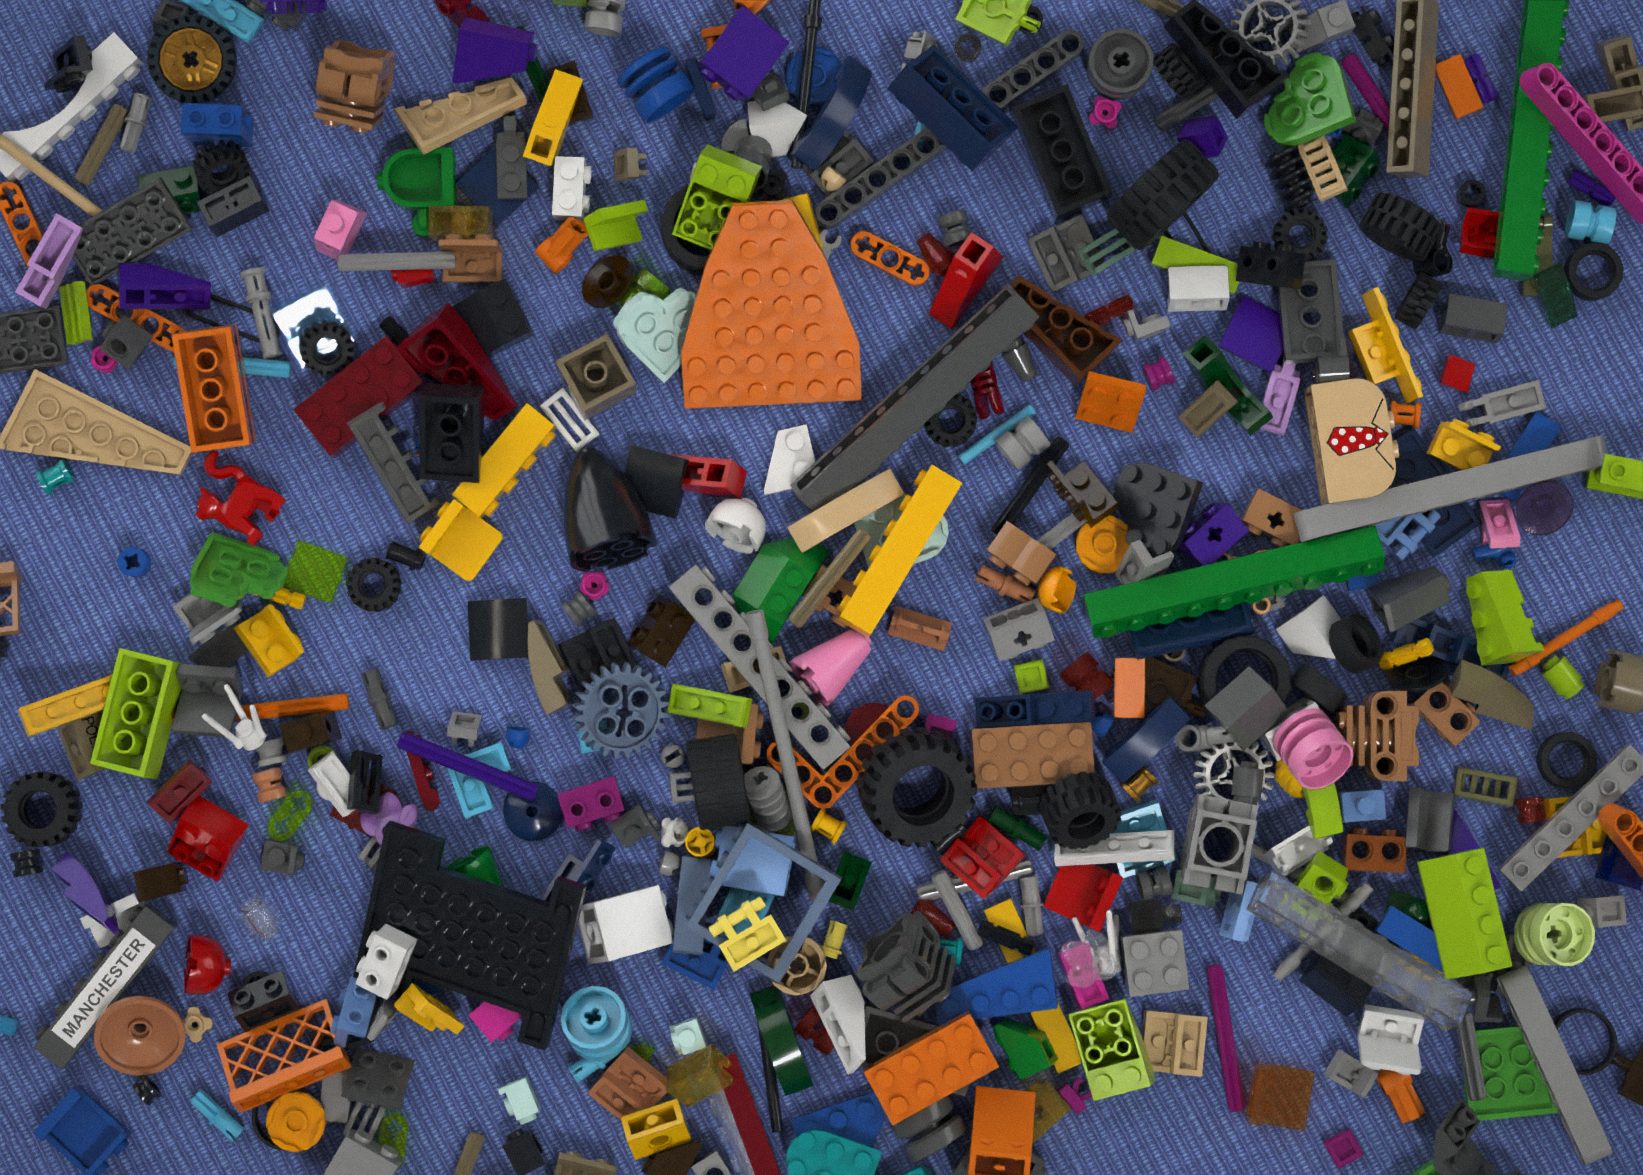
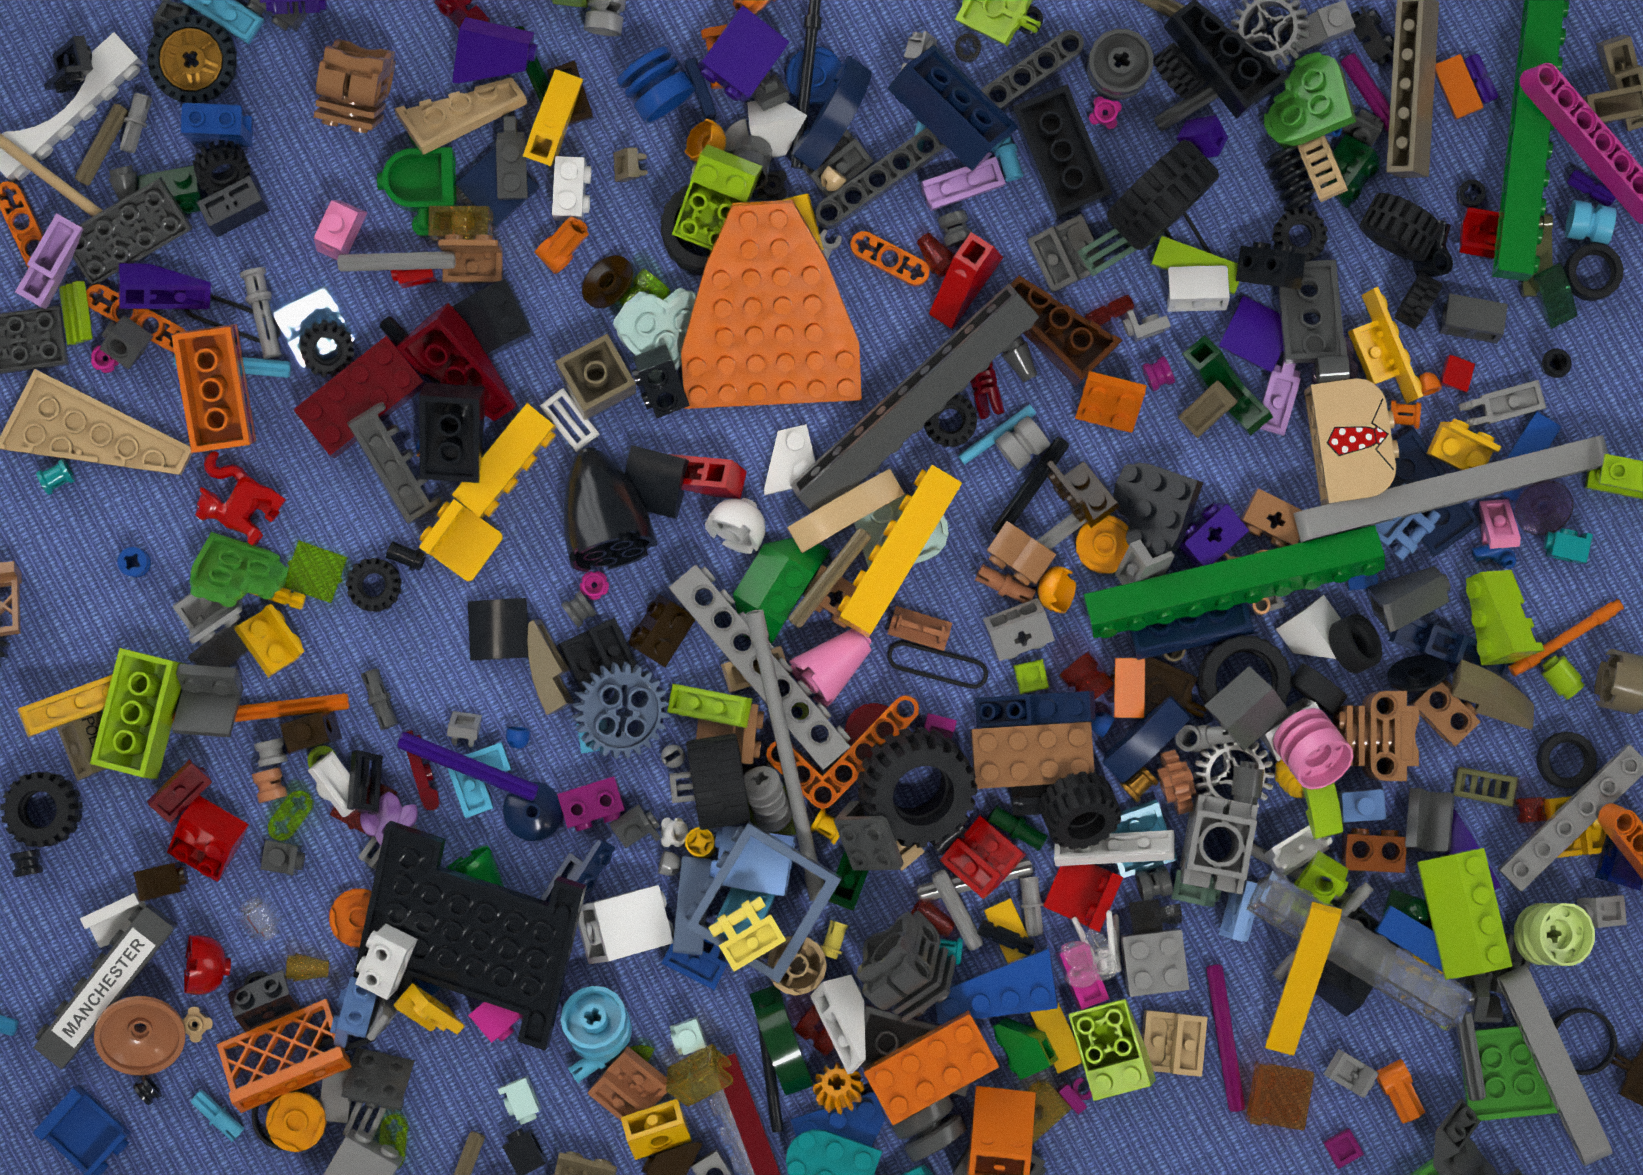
dark purple slope [51,852,119,935] -> none
white plant [202,684,267,751] -> none
lime panel [583,200,649,251] -> none
white bracket [1357,1004,1424,1075] -> none
yellow axle [1378,638,1434,670] -> none
none -> dark grey cone [108,165,138,201]
none -> clear yellow cone [286,952,329,982]
none -> orange tile [329,888,371,947]
none -> black brick [631,344,690,418]
none -> light orange hair [684,119,726,162]
none -> light orange gear [813,1062,864,1115]
none -> dark grey bracket [834,801,904,870]
none -> black piece [887,641,988,689]
none -> tan tile [896,841,925,871]
none -> lavender hinge [921,156,1006,211]
none -> medium azure pin [994,136,1024,182]
none -> nougat gear [1157,749,1196,815]
none -> yellow tile [1265,901,1342,1056]
none -> orange hinge [1419,372,1442,396]
none -> black cone [1541,348,1572,378]
none -> teal brick [1543,528,1593,564]

